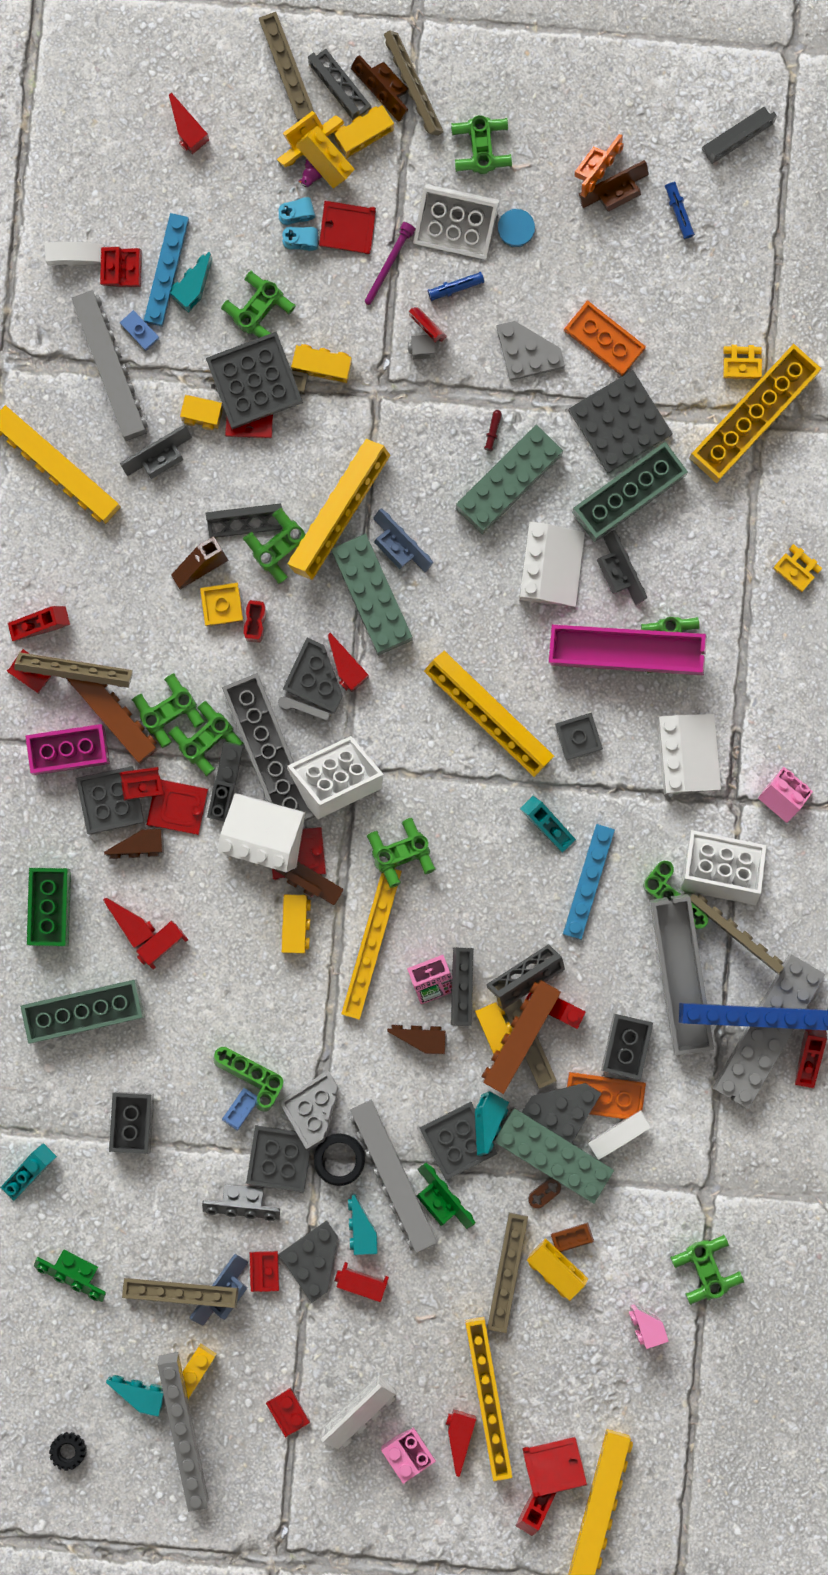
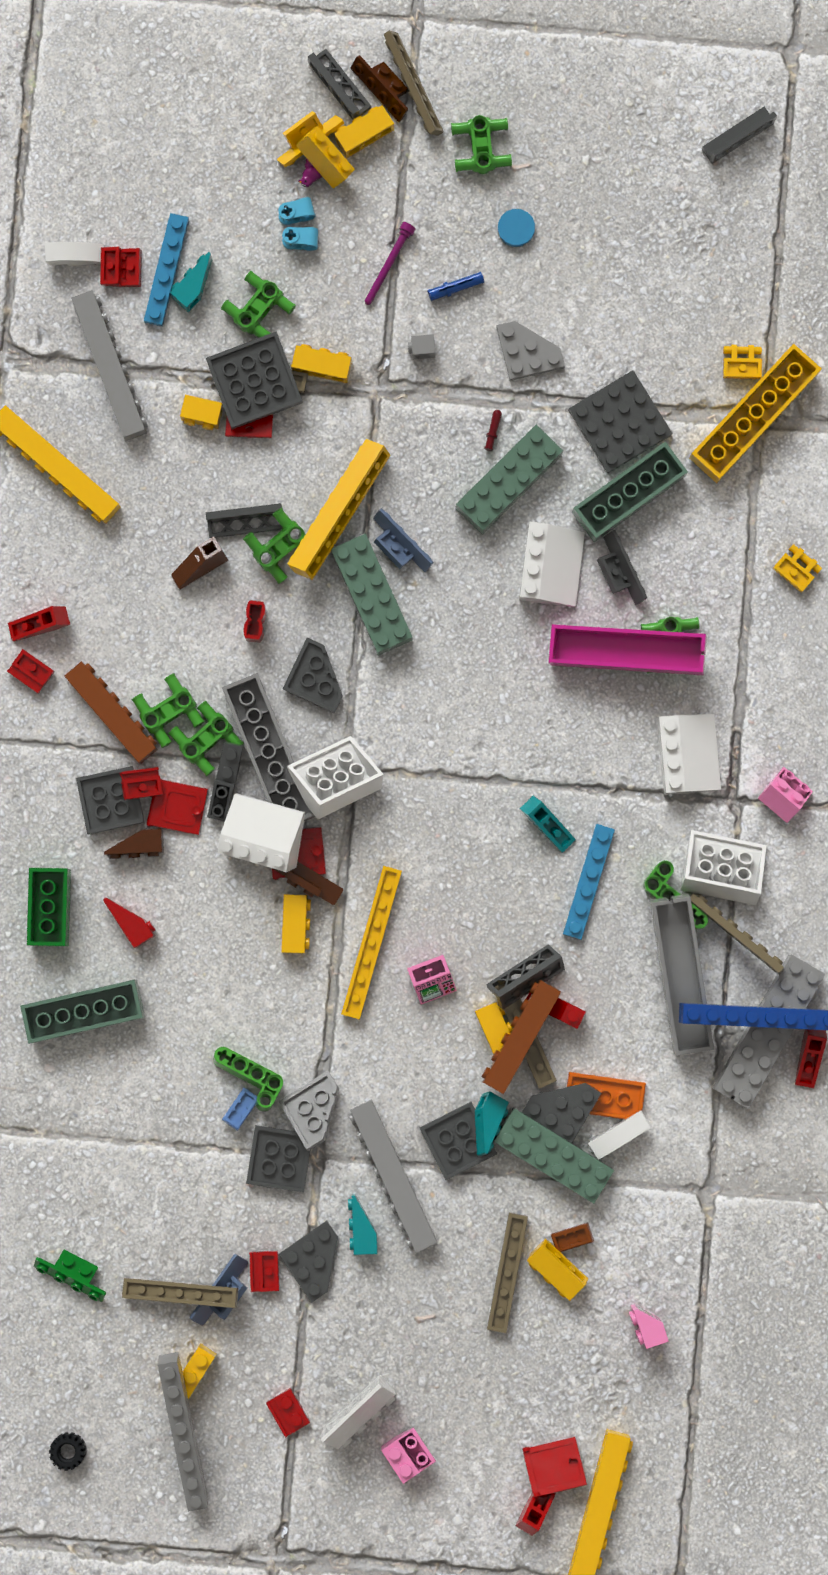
teal slope [0,1143,57,1201] -> none
dark tan plate [15,652,133,688] -> none
dark pink brick [25,724,110,775] -> none
teal slope [106,1375,164,1417] -> none
dark grey brick [109,1092,154,1154] -> none
medium blue plate [120,310,159,351] -> none
dark grey bracket [120,425,192,479] -> none
red brick [136,920,189,970] -> none
red slope [169,92,209,155] -> none
yellow plate [200,583,243,626] -> none
bracket [202,1184,280,1221] -> none
dark tan plate [259,12,314,122] -> none
light grey hinge [277,697,331,723] -> none
black tyre [314,1133,365,1186] -> none
red container [319,201,376,254] -> none
red slope [328,632,369,692] -> none
red brick [334,1262,389,1302] -> none
bright green piece [367,818,436,888] -> none
reddish brown slope [387,1025,446,1054] -> none
red slope [409,307,447,343] -> none
white slope [413,184,500,260] -> none
green bracket [416,1163,476,1229] -> none
yellow brick [424,651,554,777] -> none
red slope [445,1409,476,1477] -> none
dark grey fence [451,947,474,1026] -> none
yellow brick [465,1316,513,1481] -> none
reddish brown beam [528,1178,561,1208] -> none
dark grey plate [555,712,603,761] -> none
orange tile [564,300,646,376] -> none
orange bracket [574,134,624,198] -> none
reddish brown bracket [579,160,649,212] -> none
dark grey brick [601,1014,653,1080] -> none
blue pin [665,182,695,239] -> none
bright green piece [670,1235,744,1305] -> none

